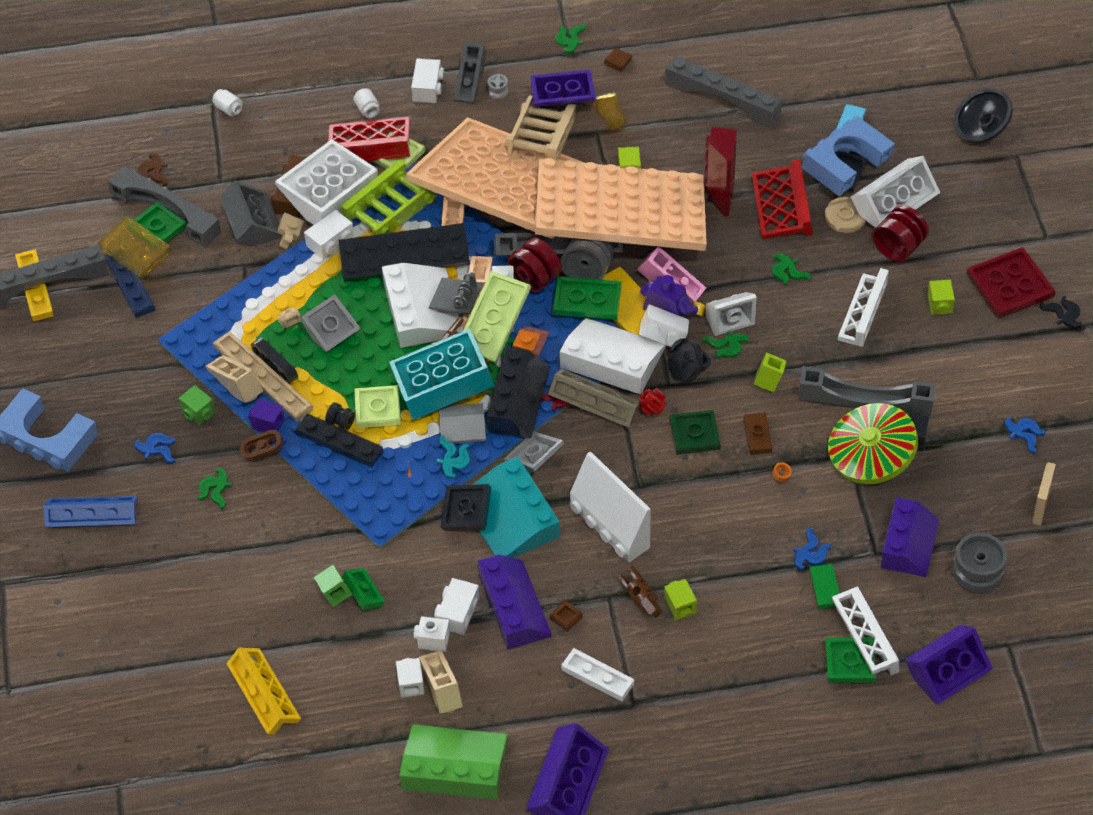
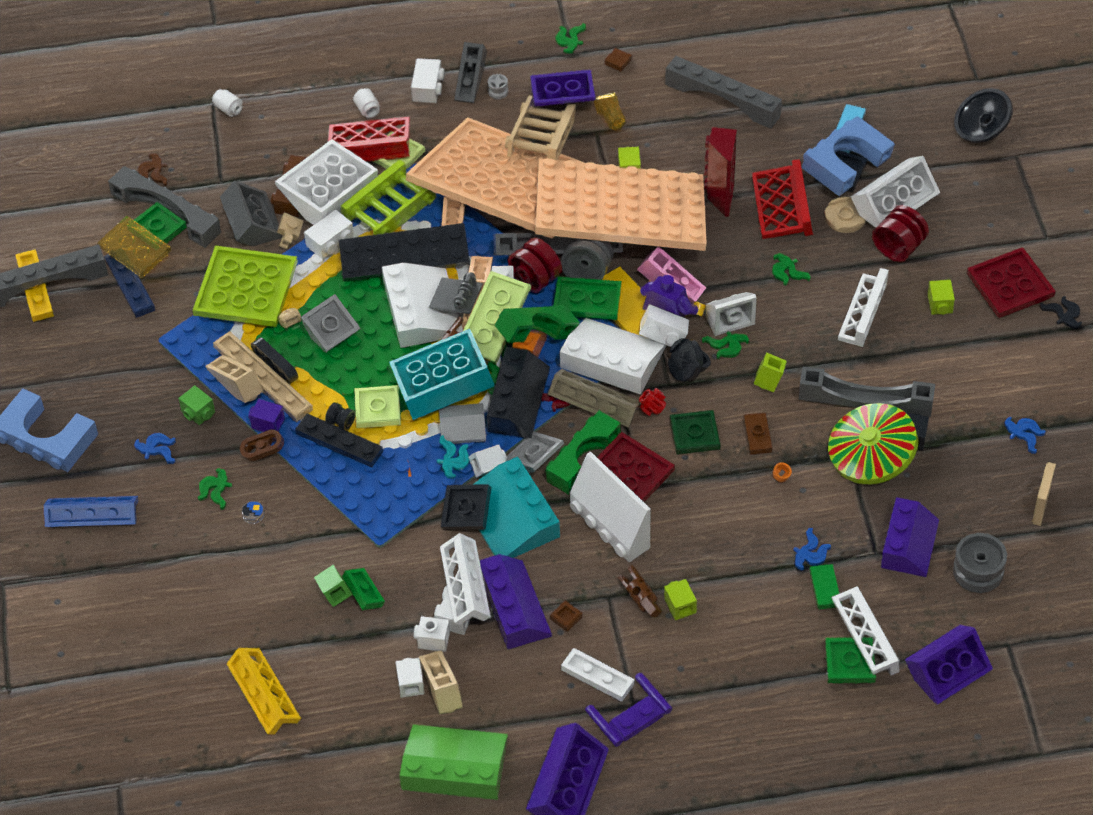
none -> lime plate [193,246,298,327]
none -> tile [241,501,265,524]
none -> white fence [440,533,491,625]
none -> white brick [469,445,507,478]
none -> green arch [494,305,580,343]
none -> green arch [546,410,621,495]
none -> dark purple plate [585,673,673,747]
none -> dark red plate [597,432,675,502]

